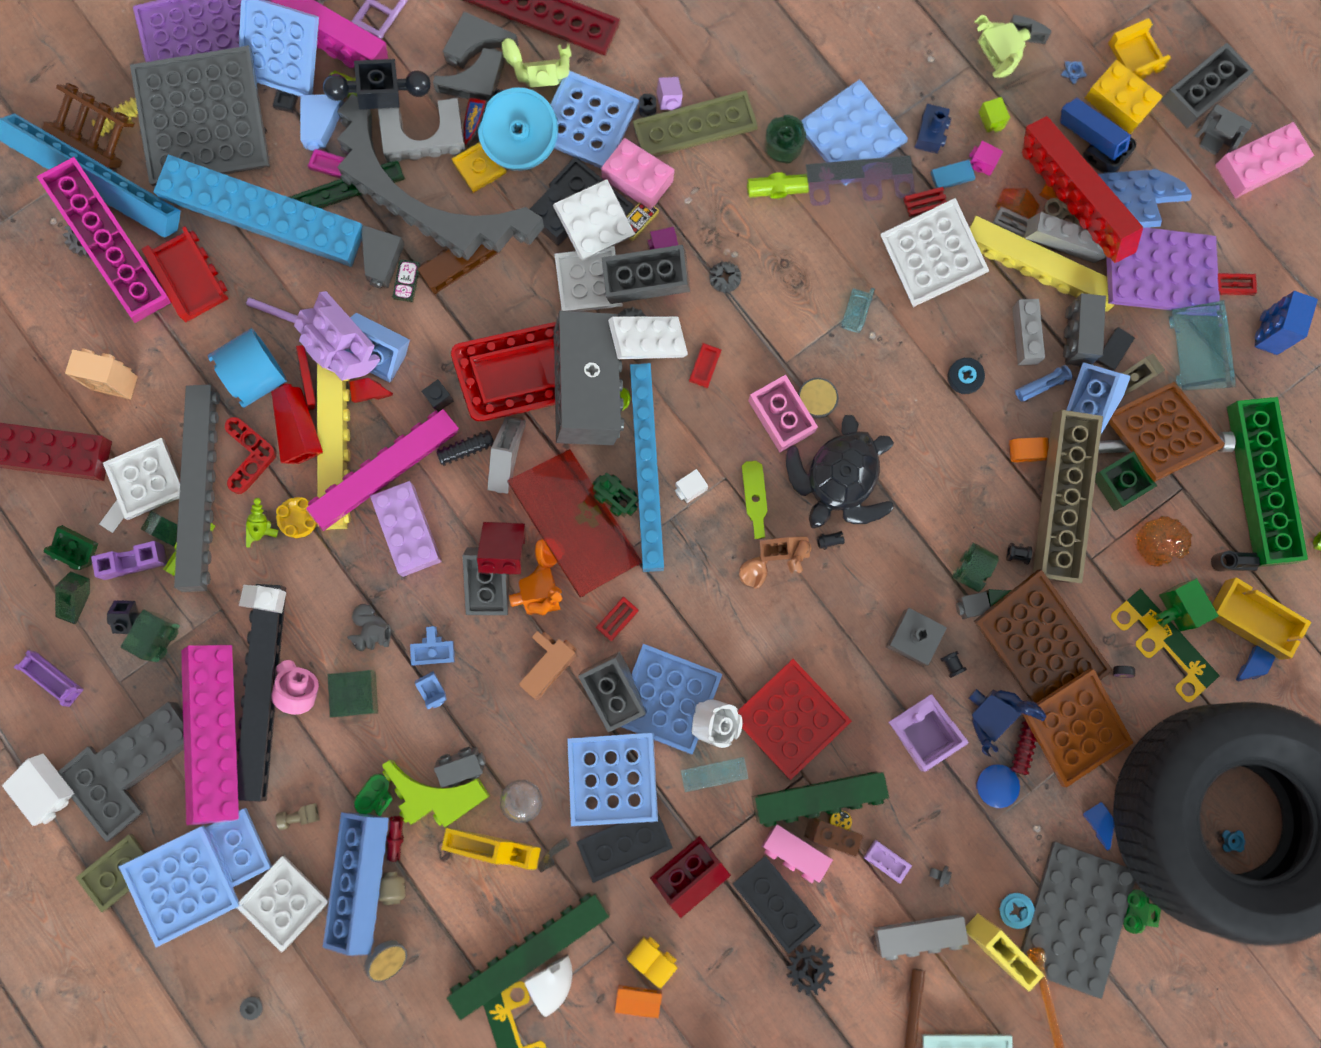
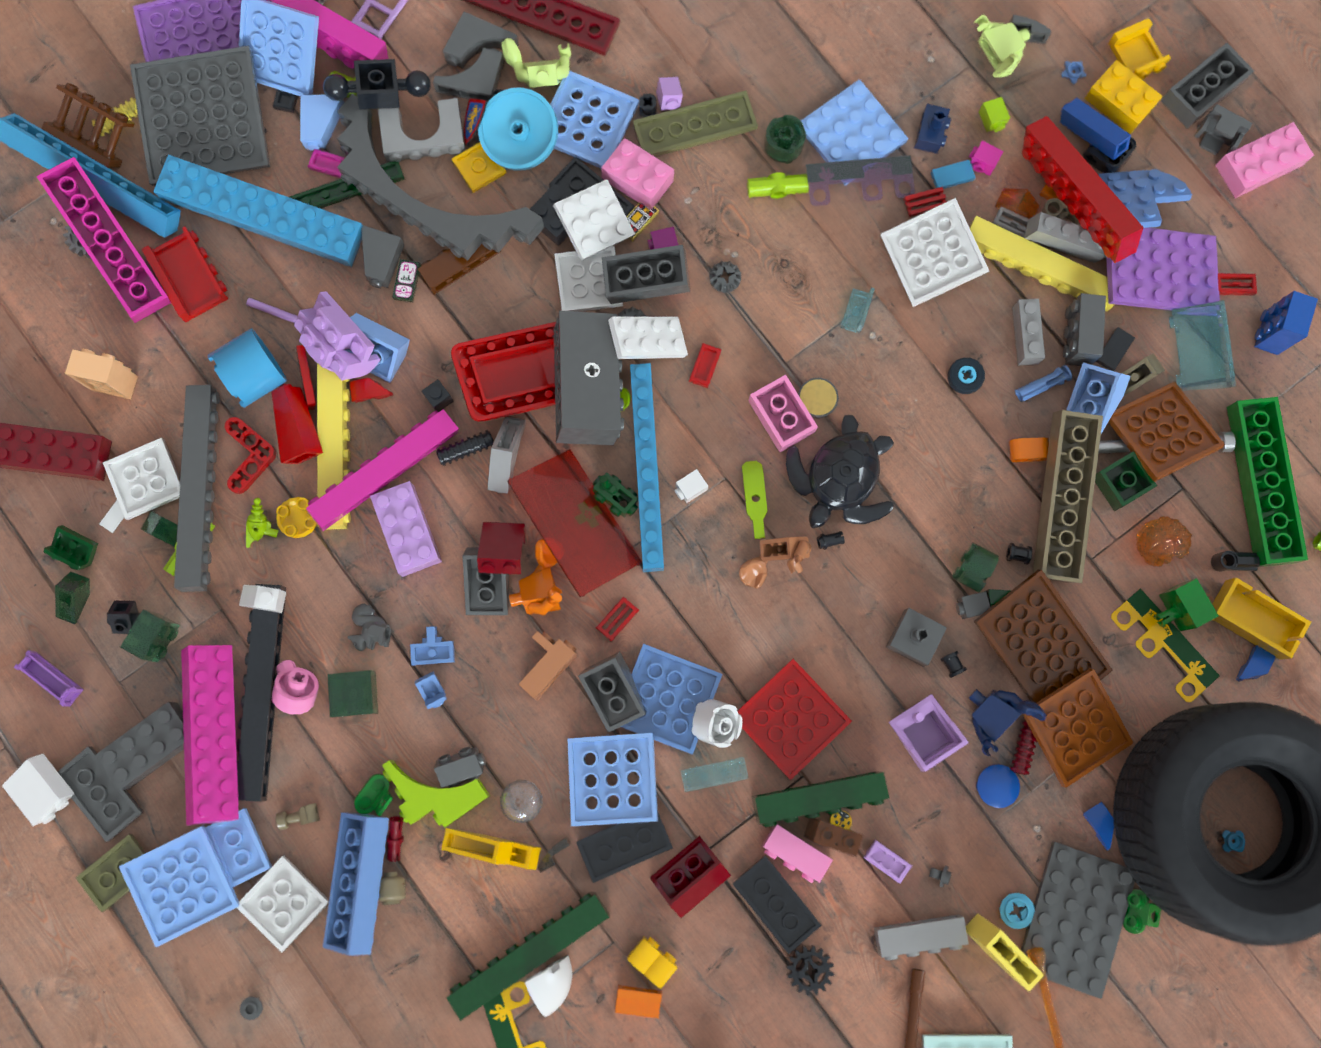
medium lavender arch [91,541,167,580] -> none
pearl gold tile [364,940,407,982] -> none
black tile [1113,666,1135,678] -> none

